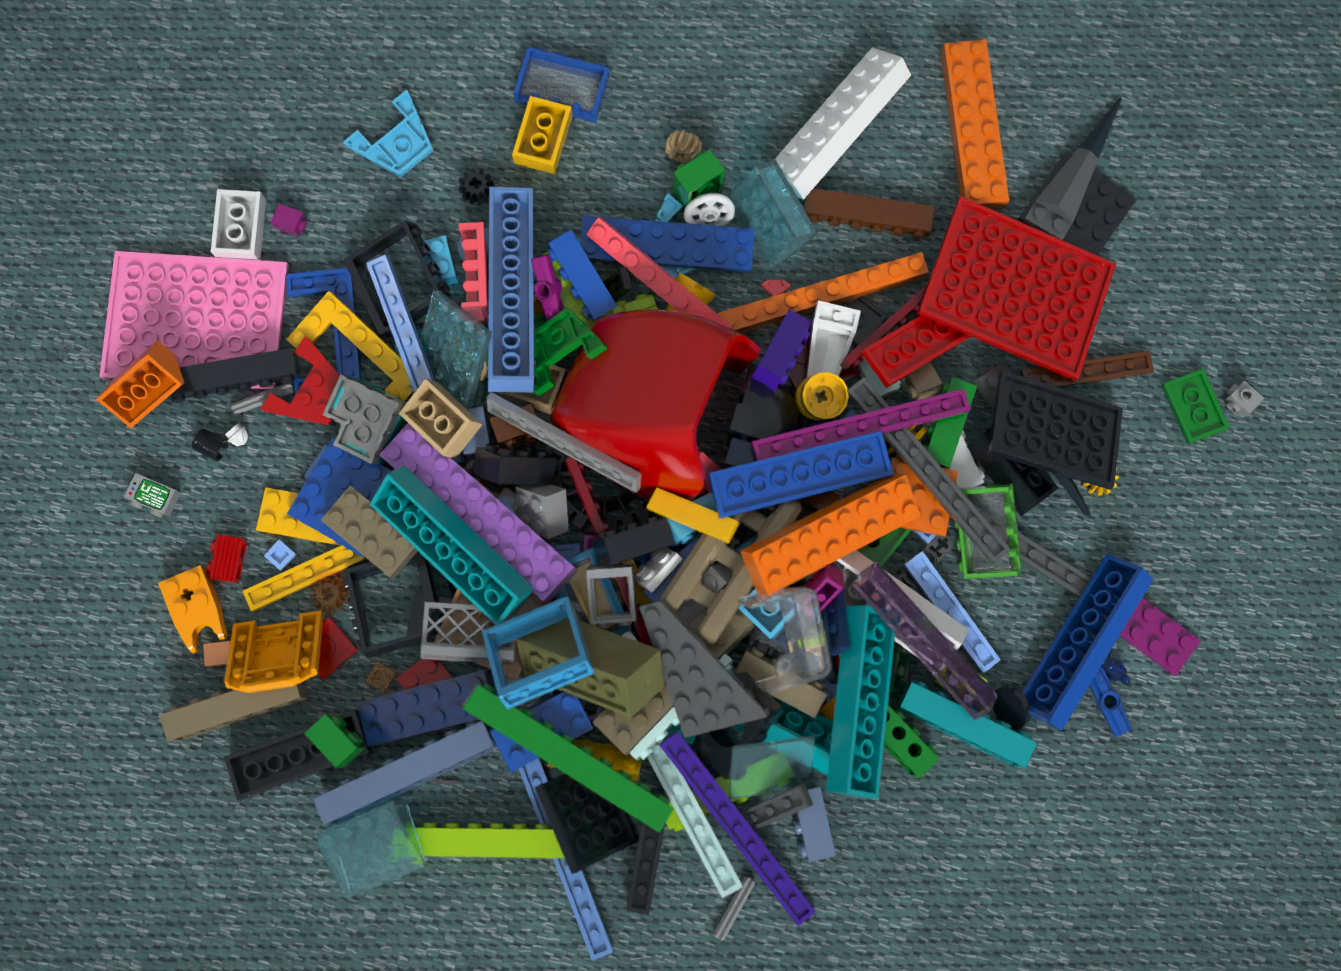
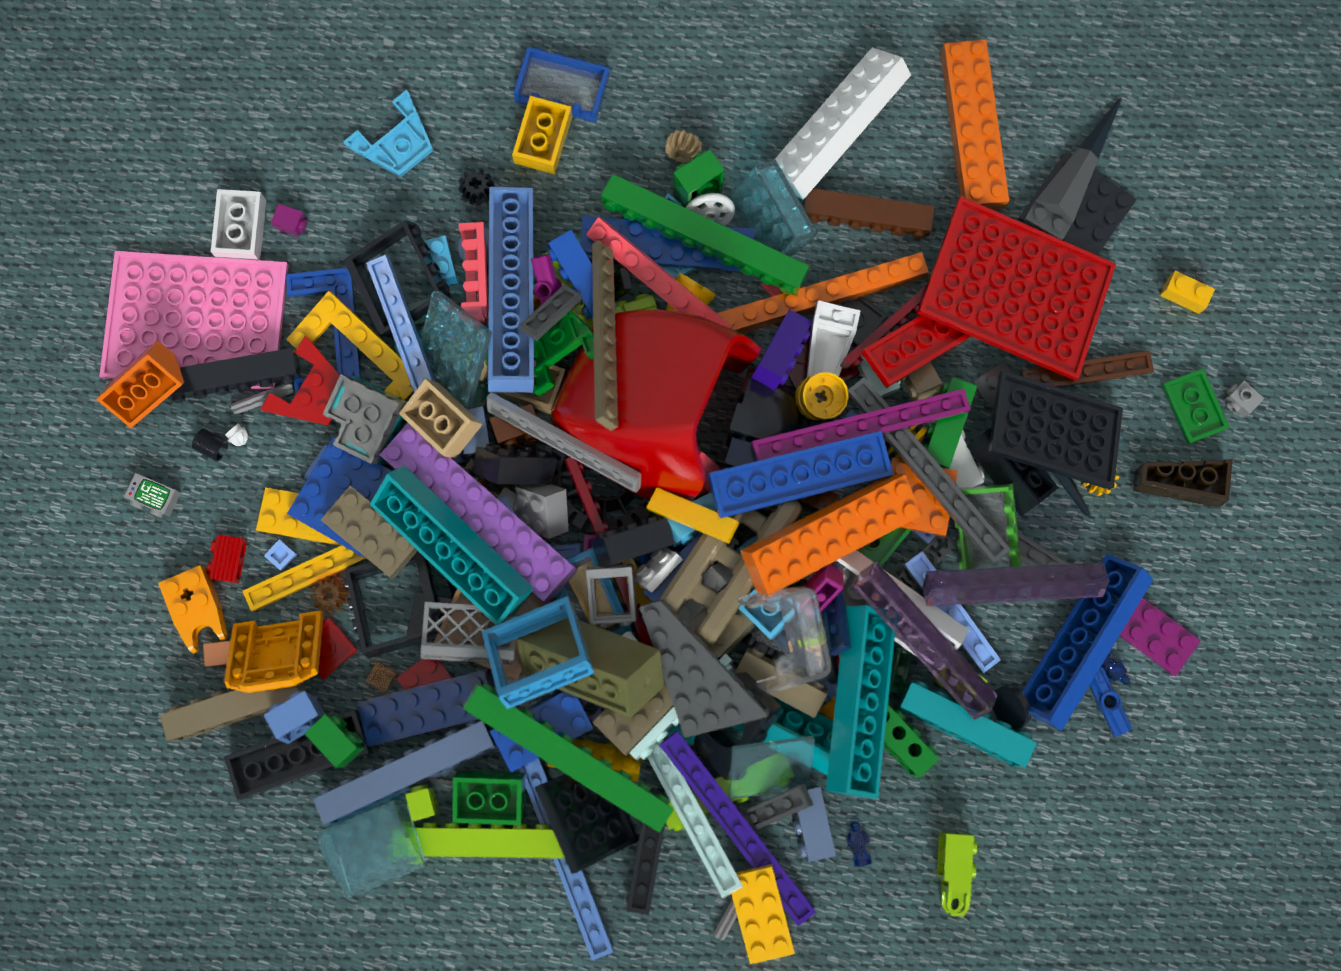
none -> medium blue brick [264,691,325,744]
none -> lime brick [405,784,440,822]
none -> green brick [452,771,525,825]
none -> dark grey tile [519,284,582,341]
none -> dark tan plate [592,240,618,430]
none -> green brick [601,174,809,295]
none -> yellow plate [731,864,795,964]
none -> clear blue piece [848,821,872,867]
none -> clear purple brick [922,563,1110,606]
none -> lime brick [937,832,977,917]
none -> dark brown wedge [1133,459,1233,508]
none -> yellow brick [1160,270,1215,314]

